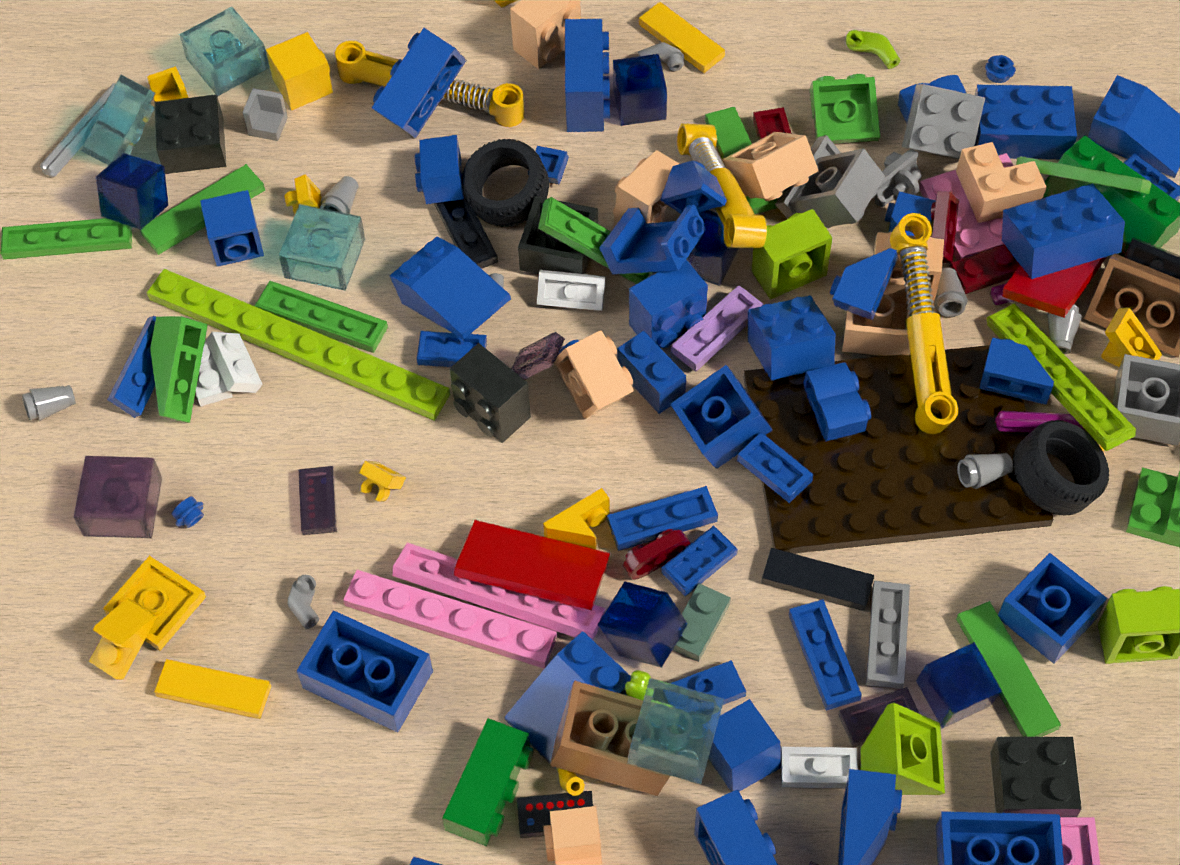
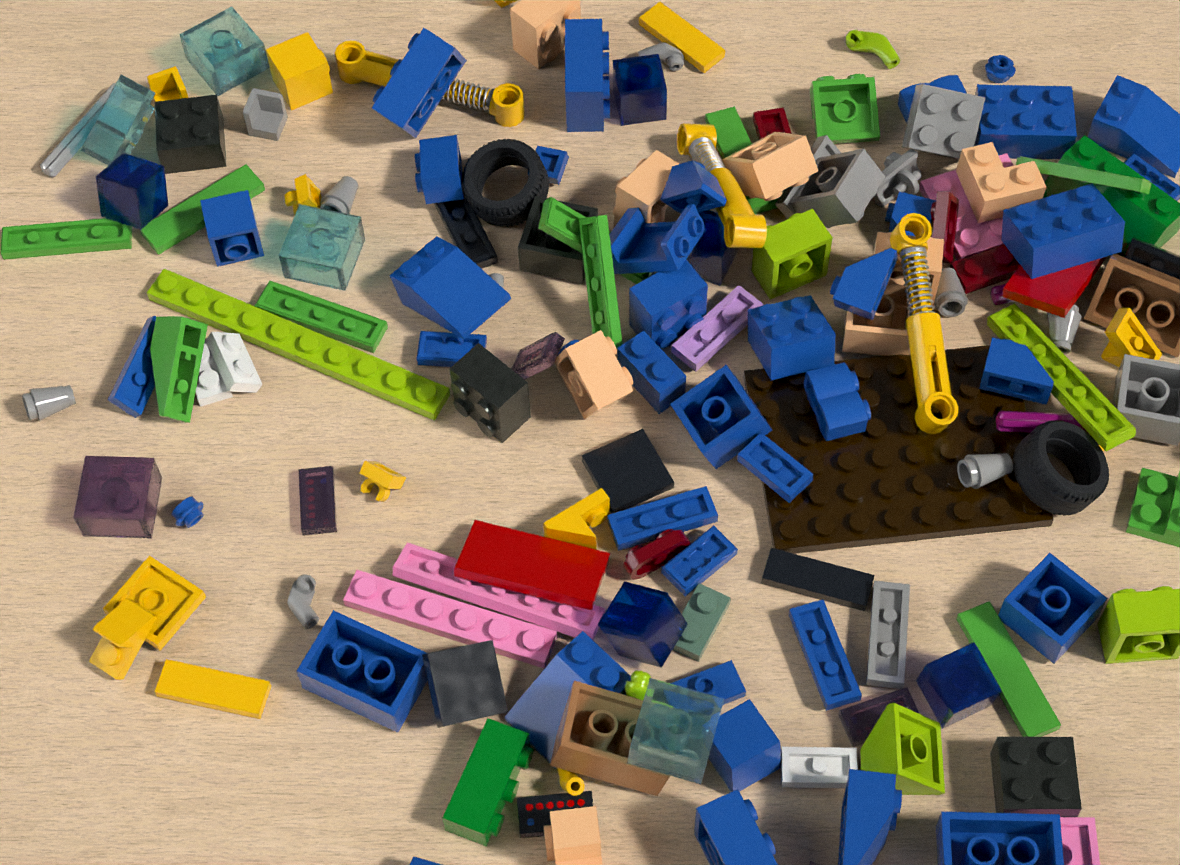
white plate [537,270,606,311] -> none
none -> black tile [422,640,508,728]
none -> bright green tile [579,215,623,349]
none -> black tile [582,429,674,514]

